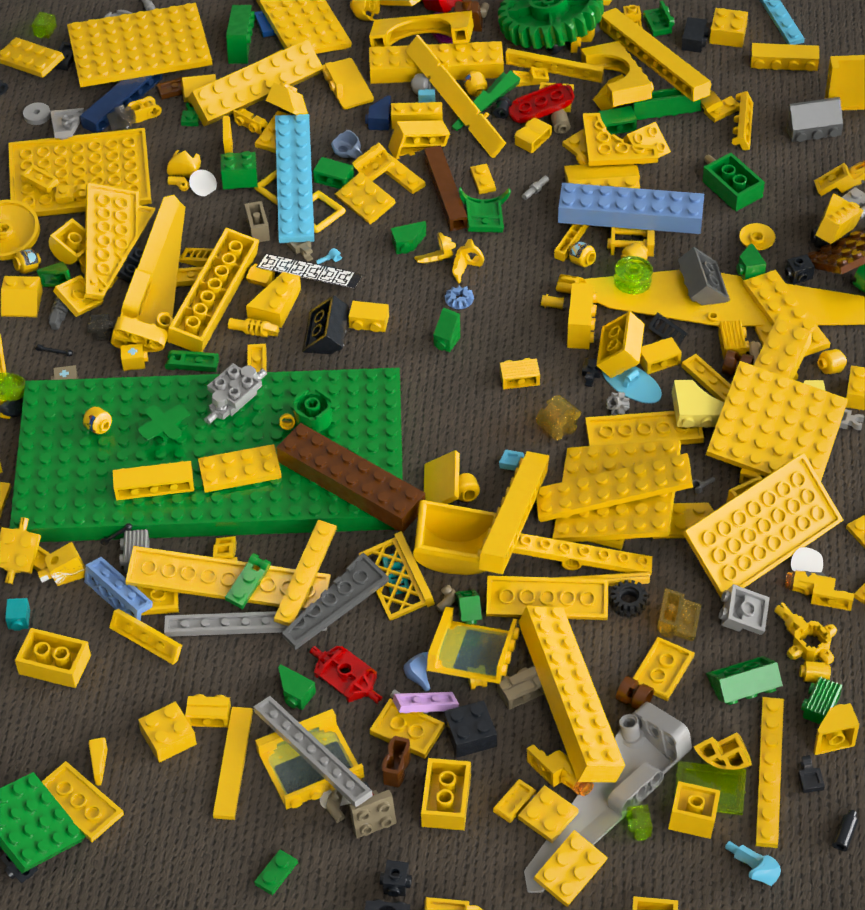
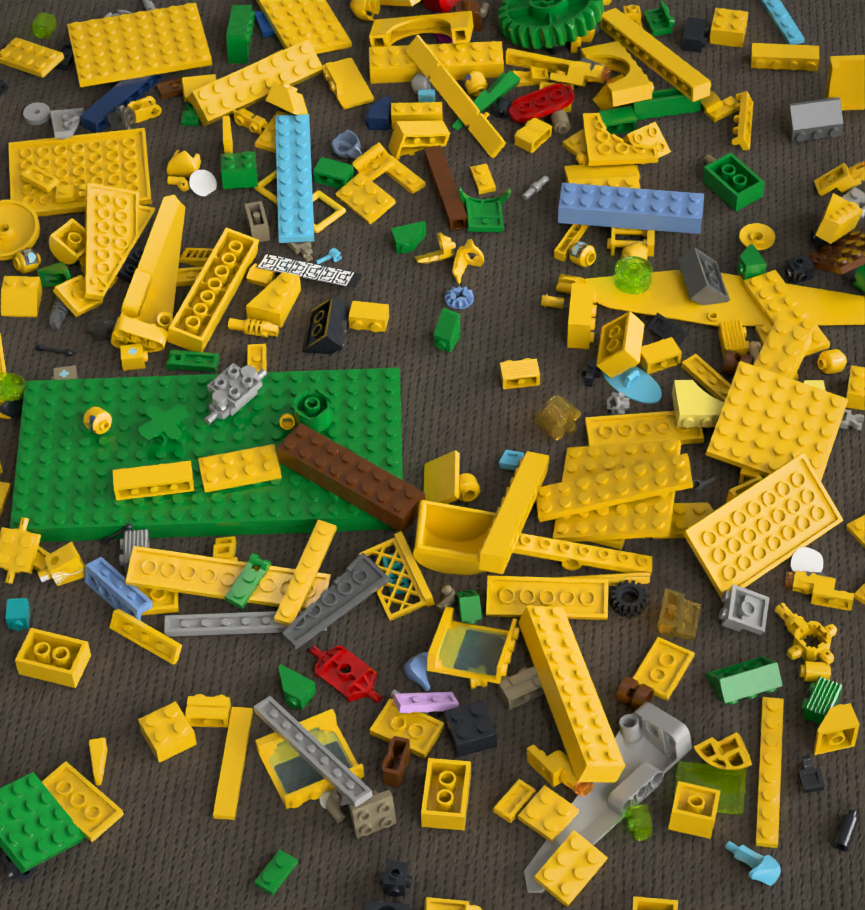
none -> yellow plate [550,58,611,87]

